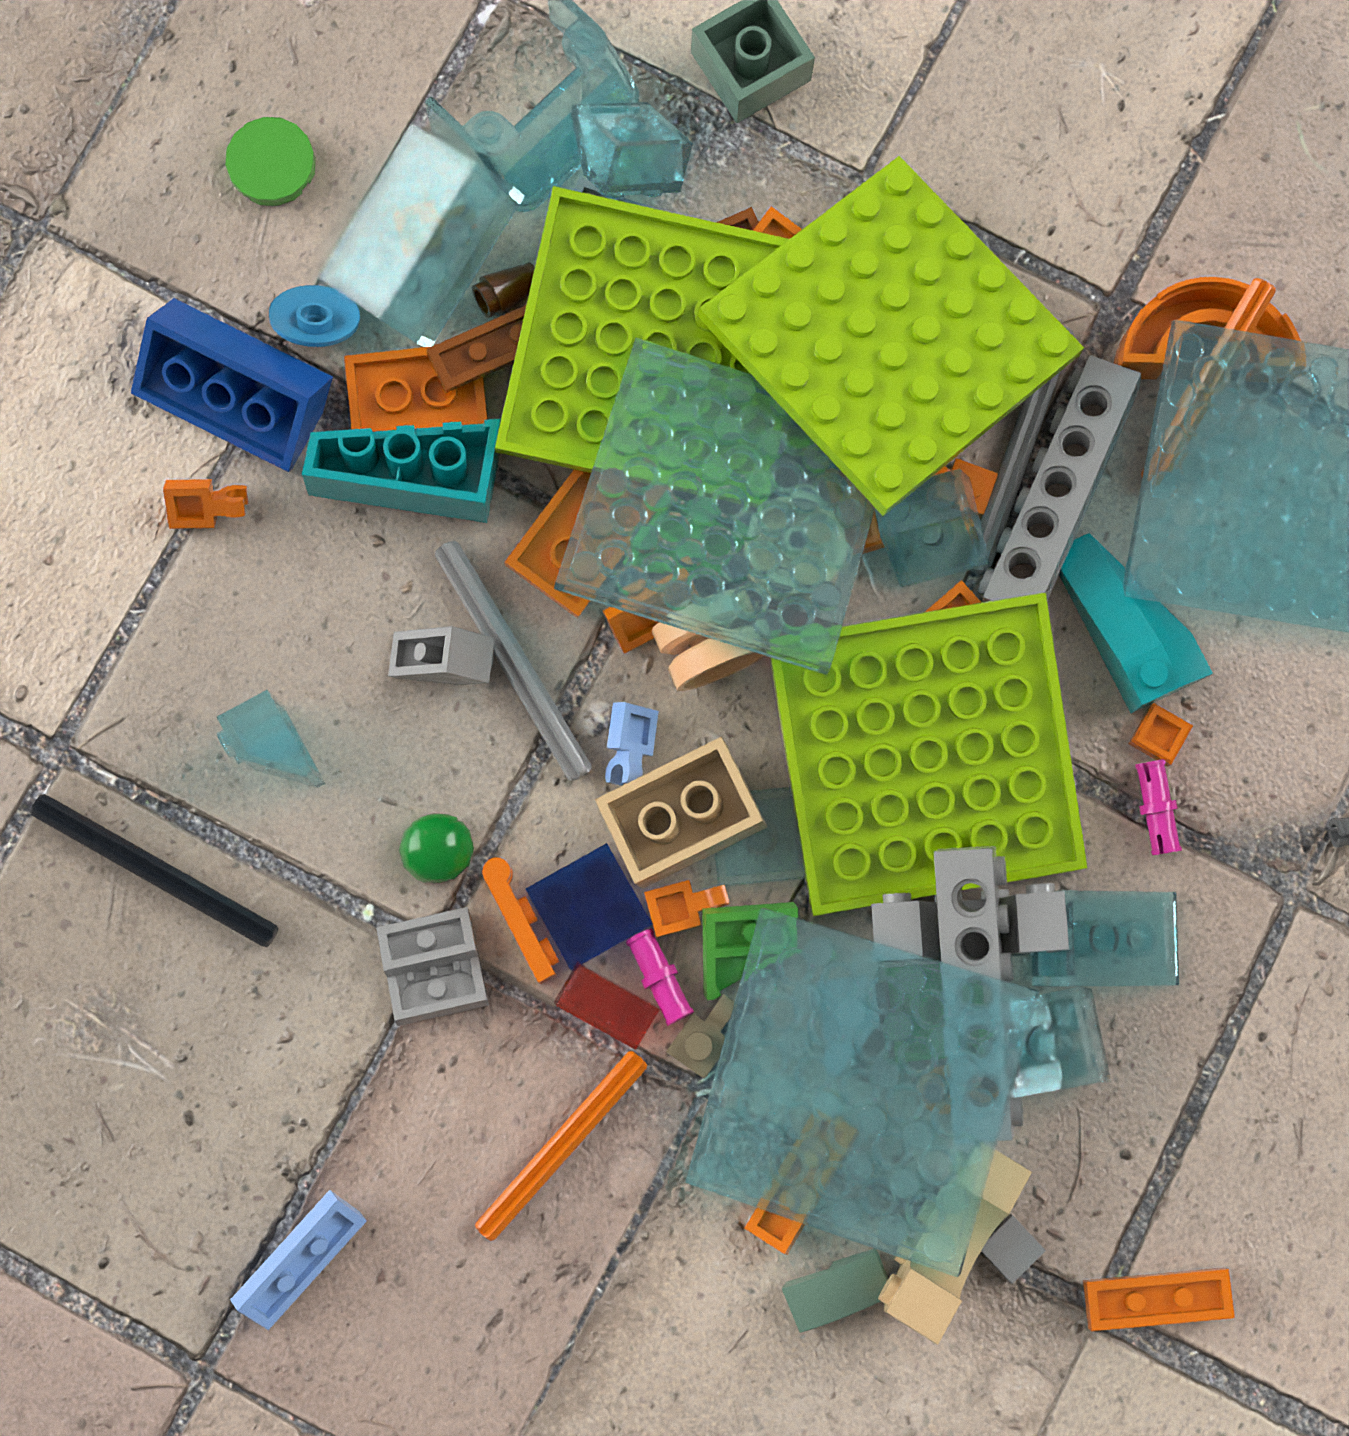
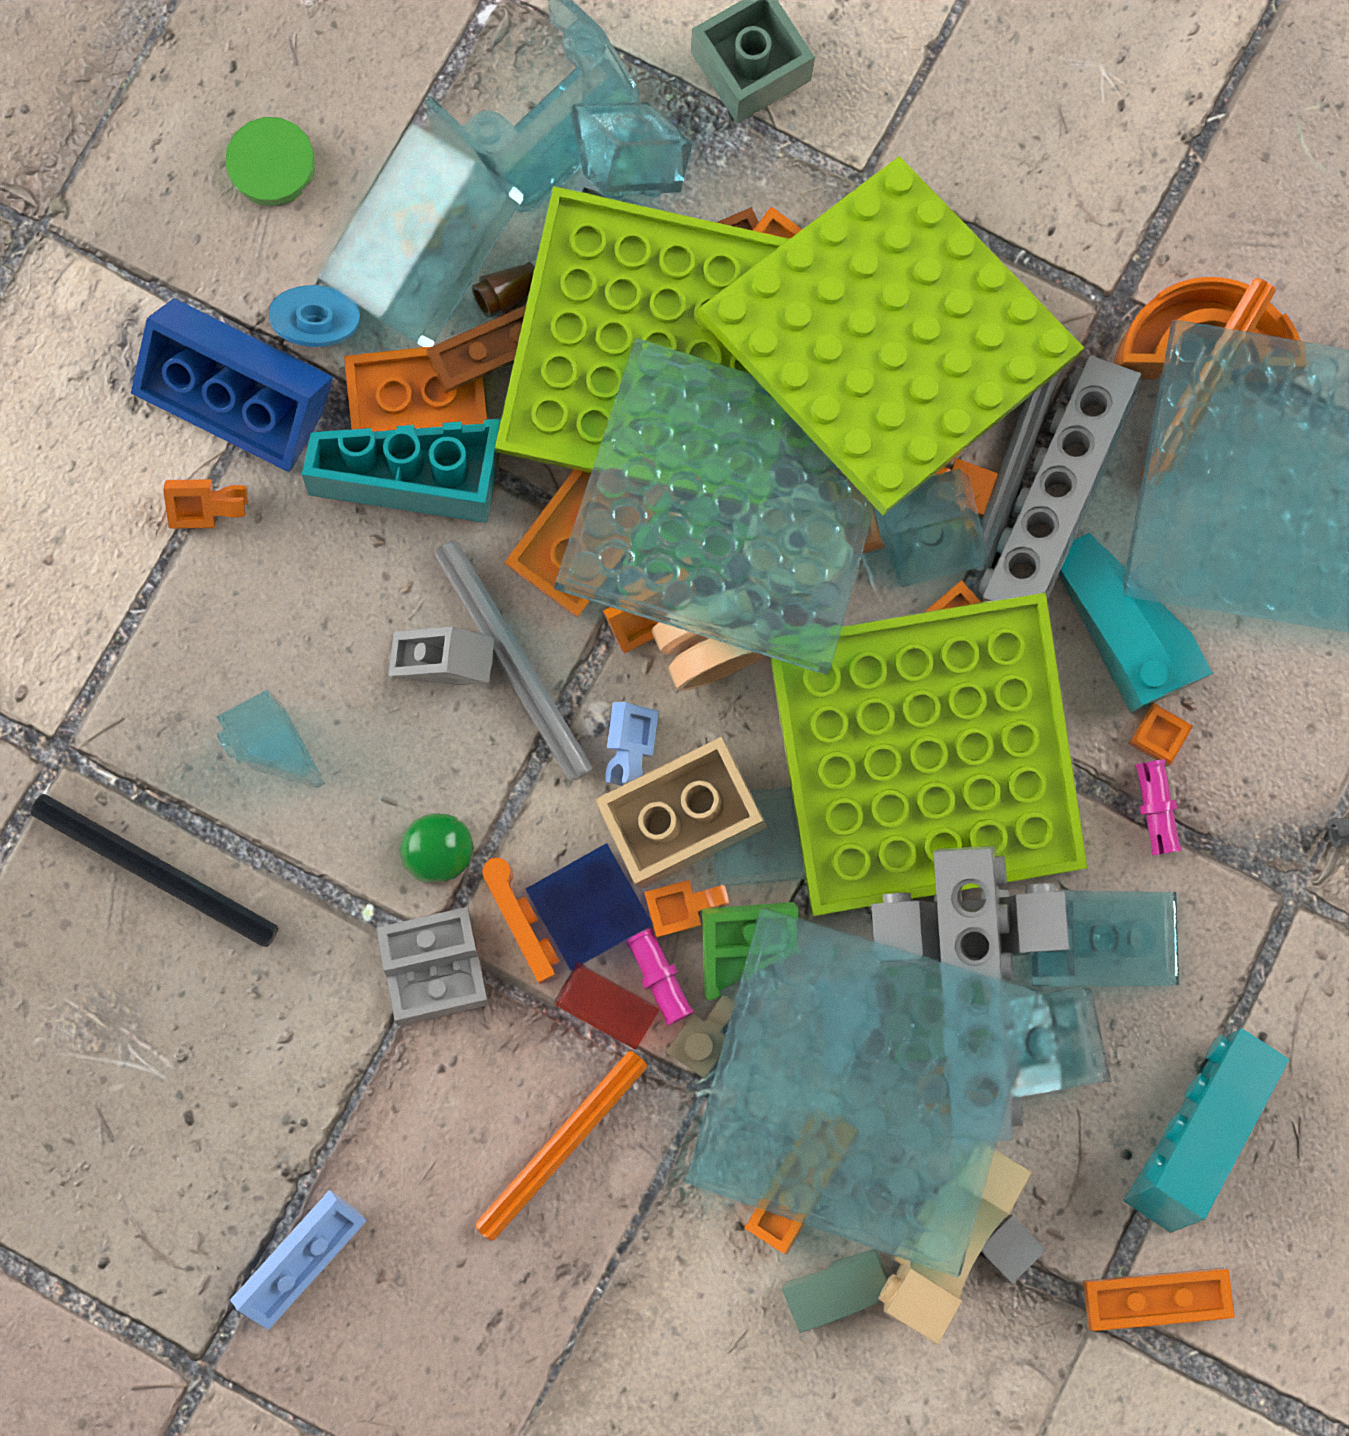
none -> teal wedge [1123,1028,1290,1233]

